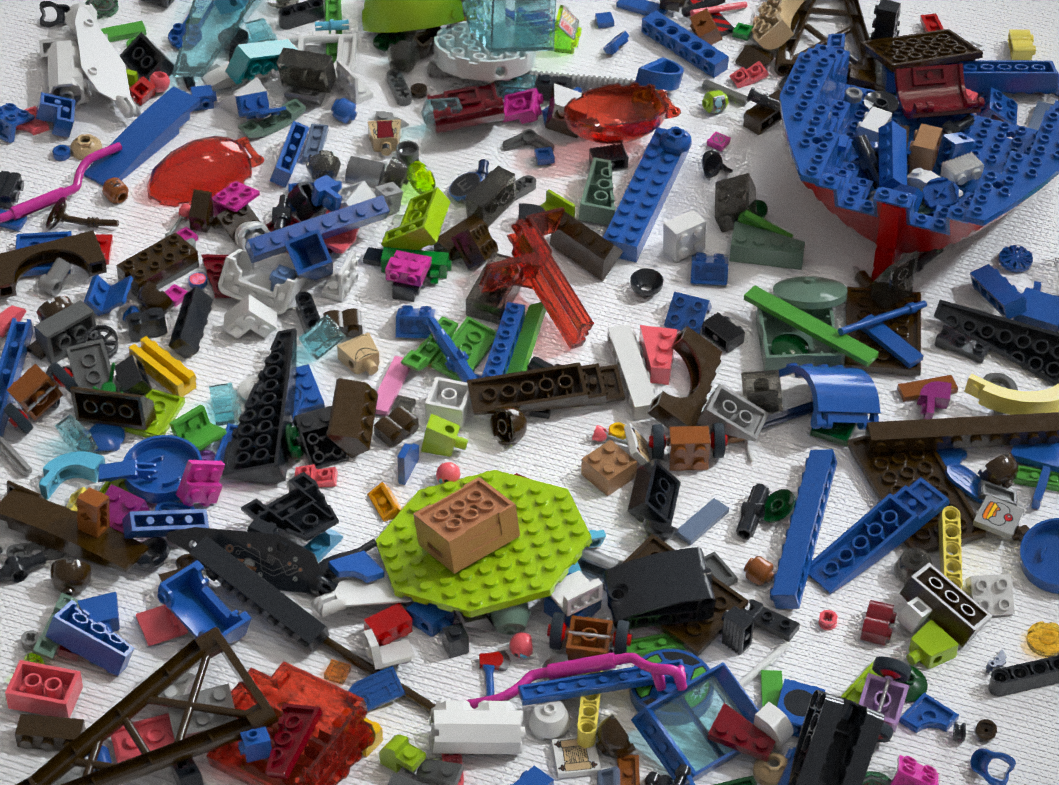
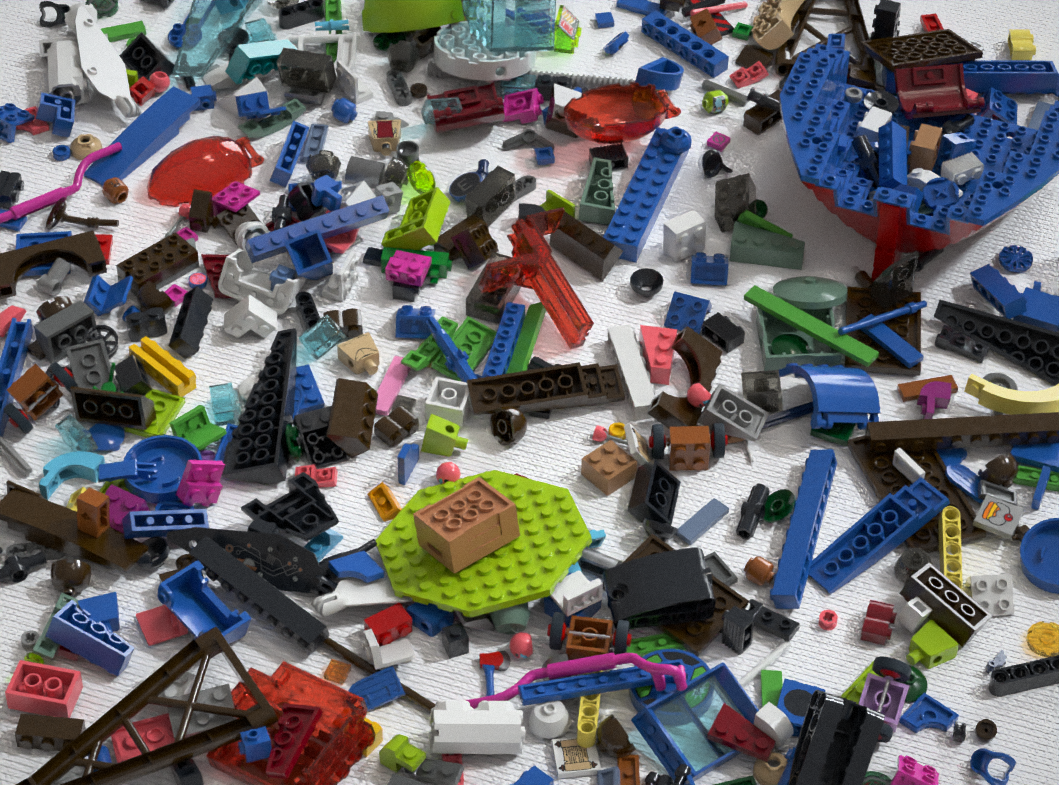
none -> coral piece [687,383,711,407]
none -> white tile [893,448,925,484]

